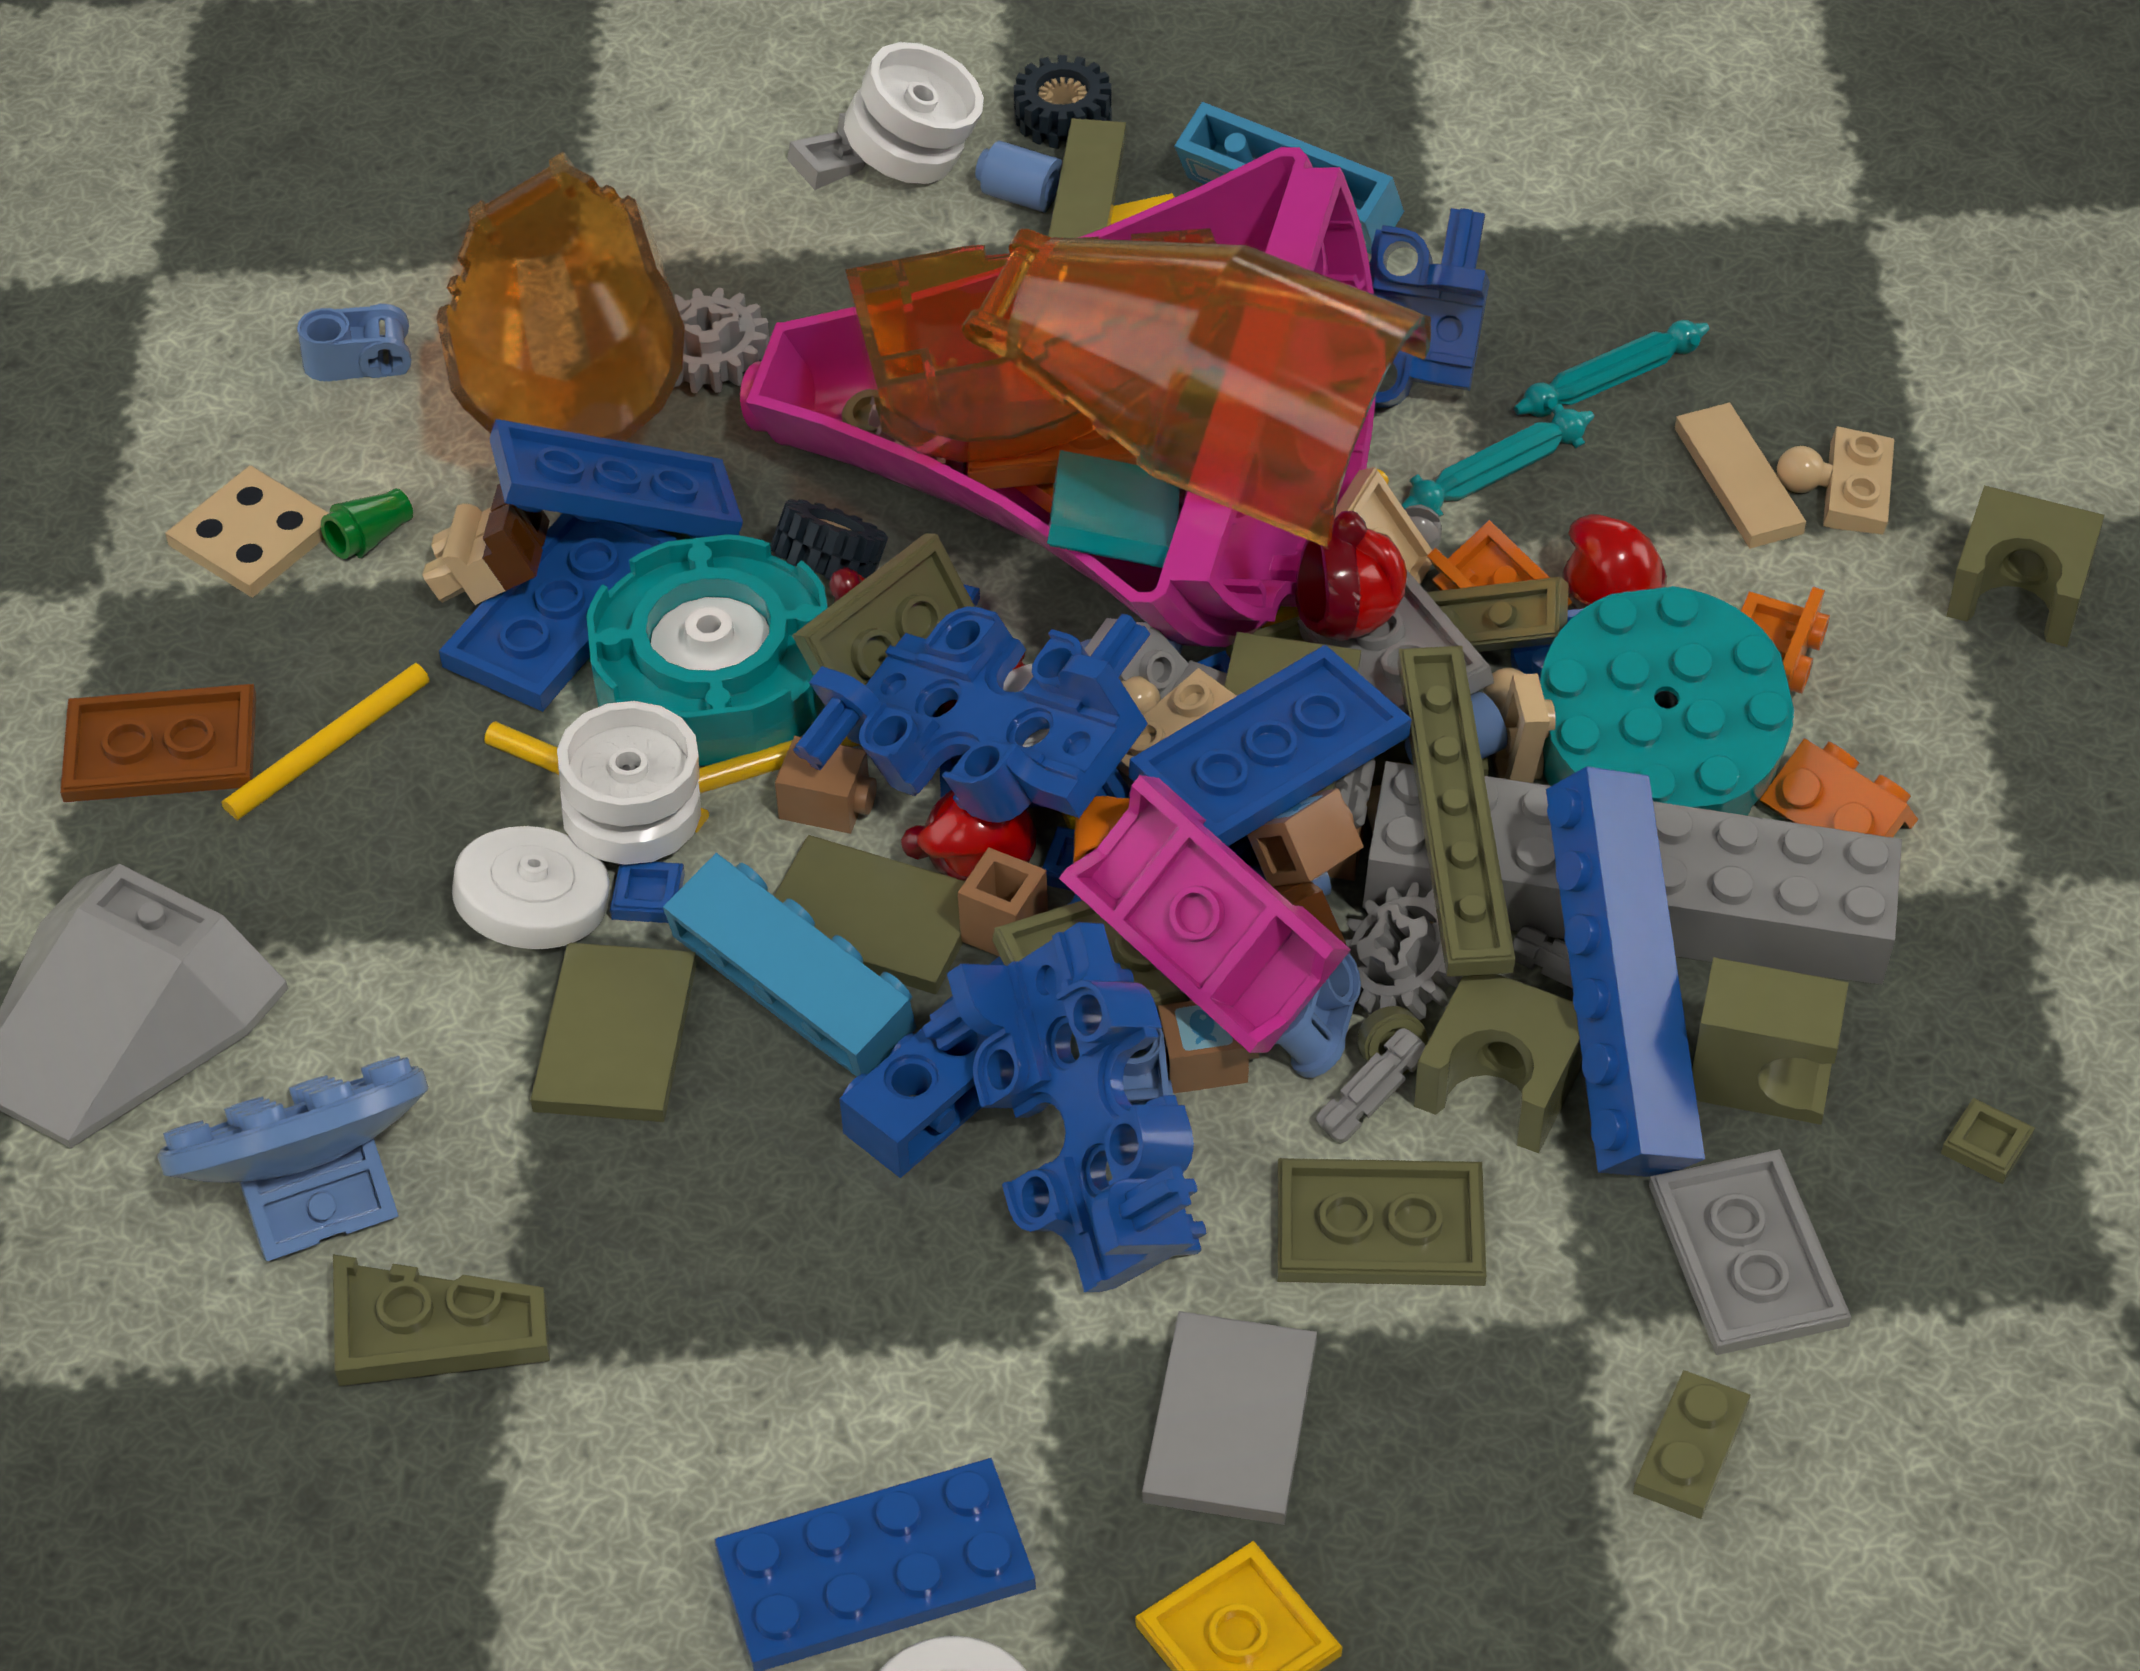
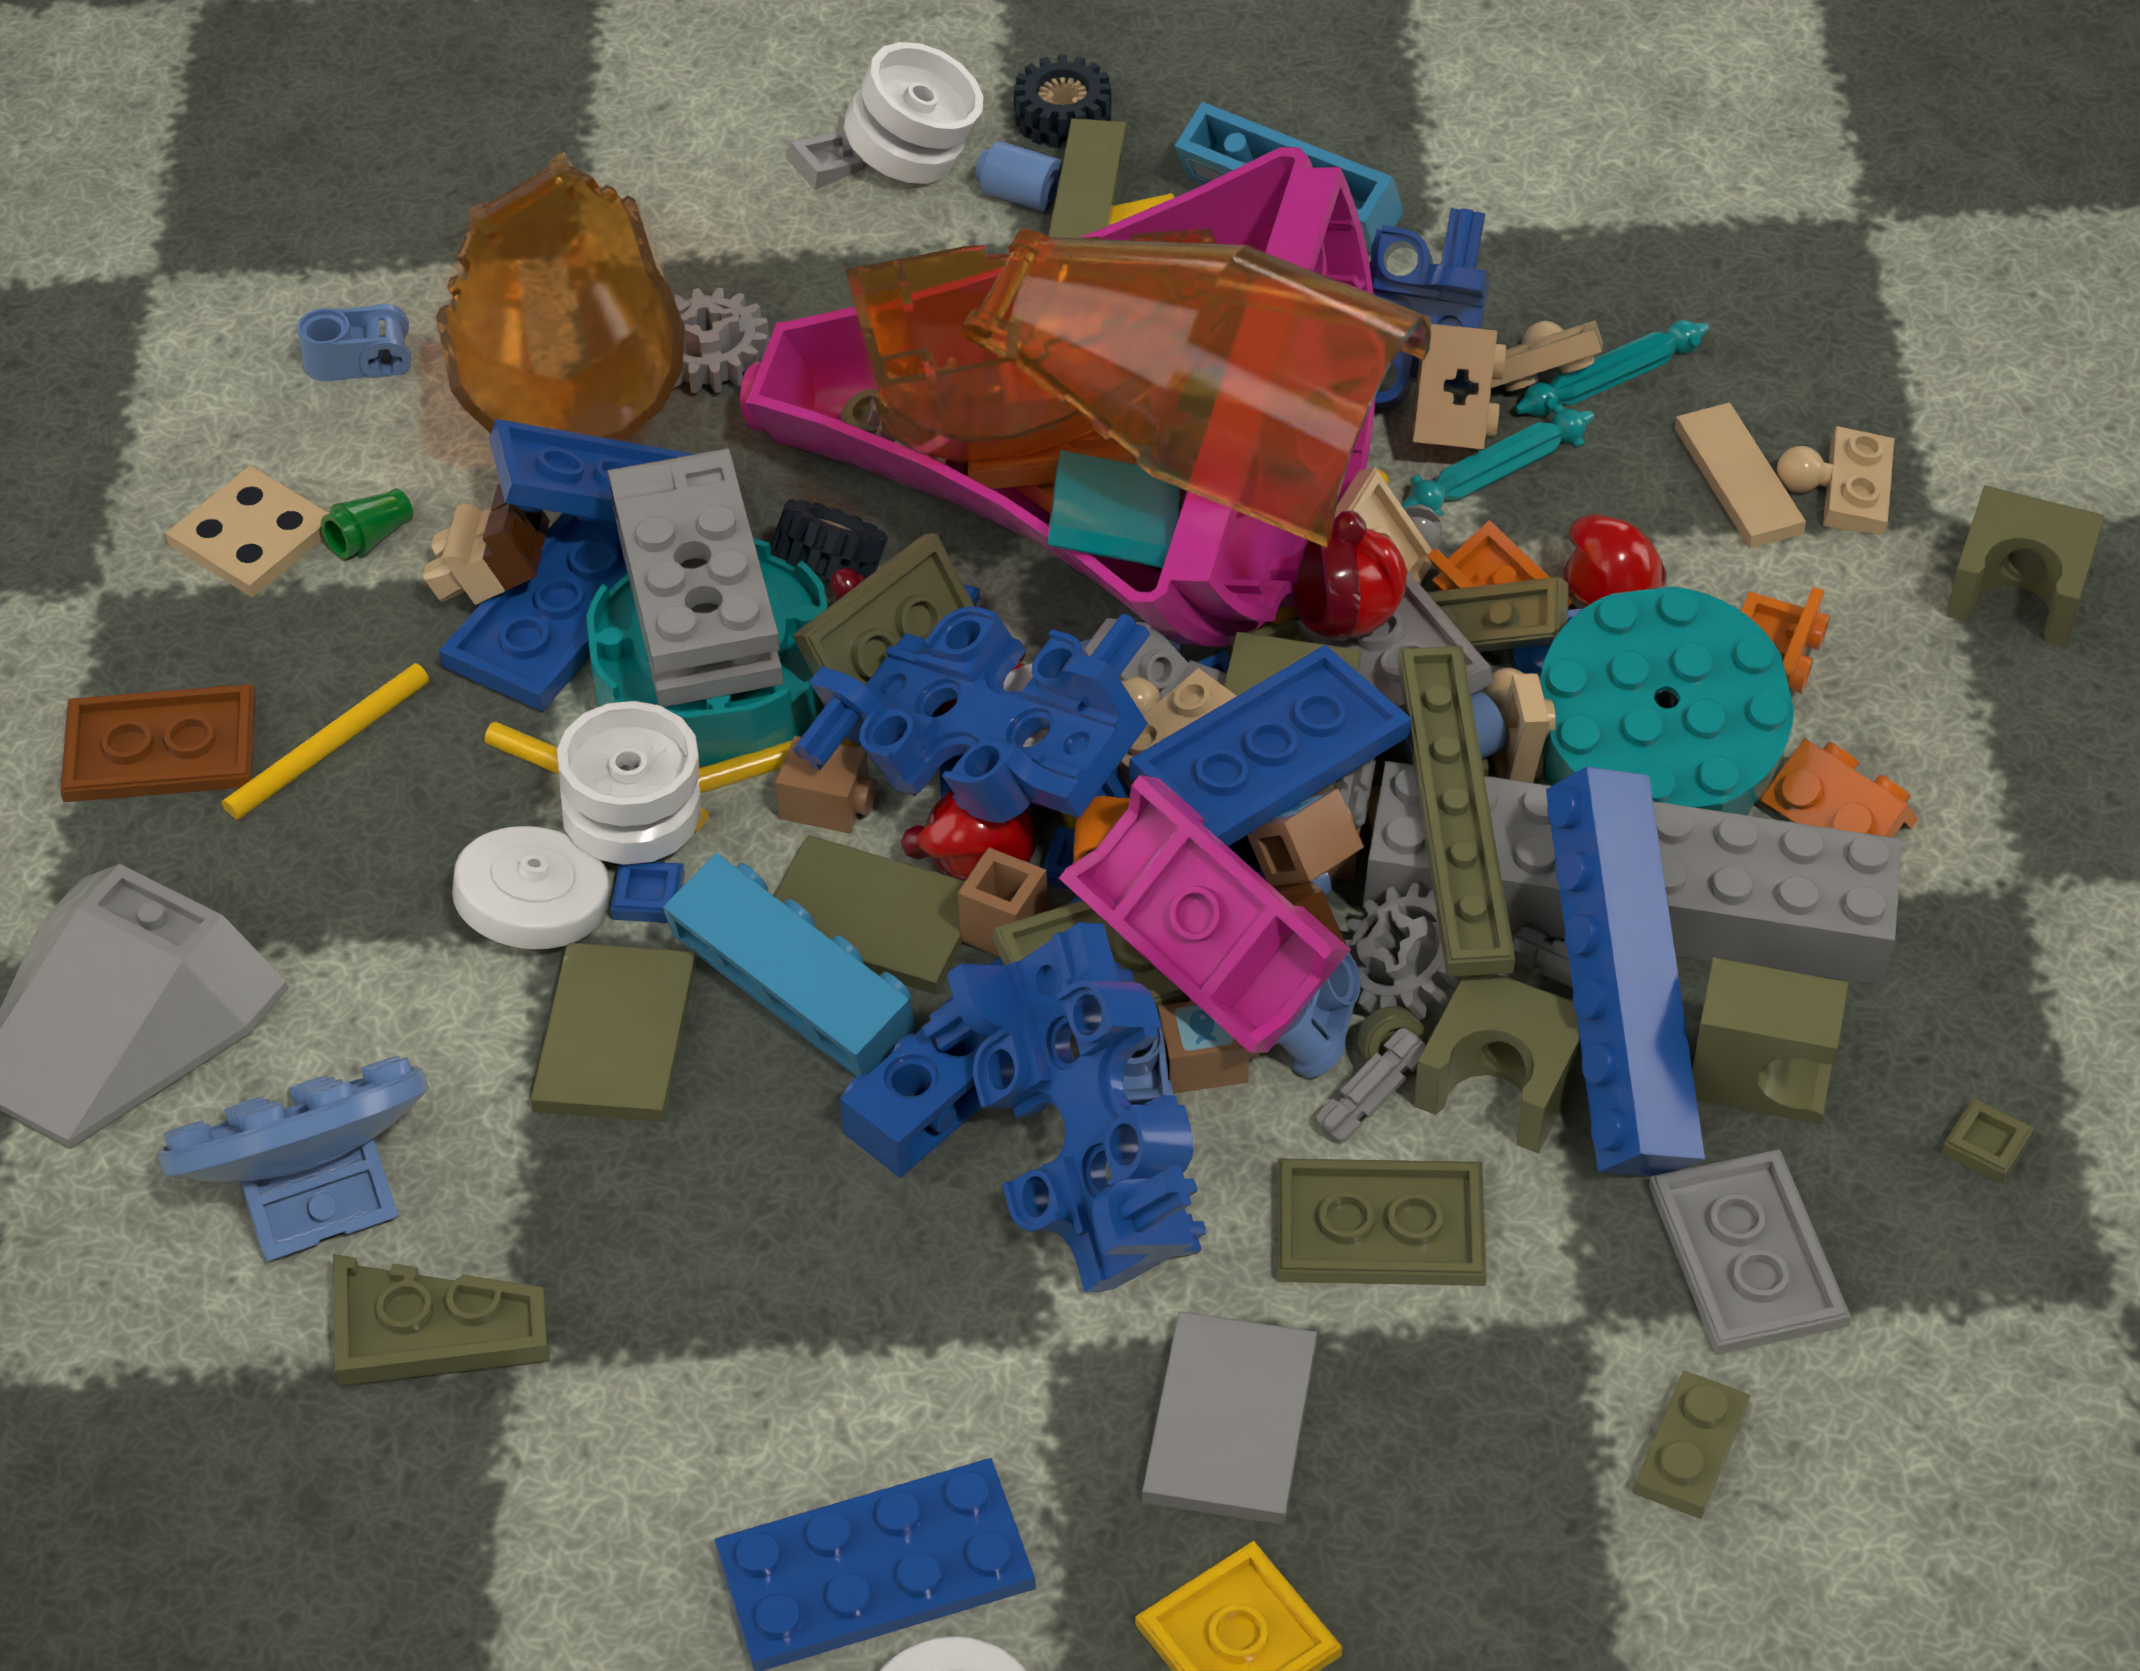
none -> light grey hinge [607,448,783,707]
none -> tan brick [1410,323,1506,450]
none -> tan plate [1491,320,1603,391]

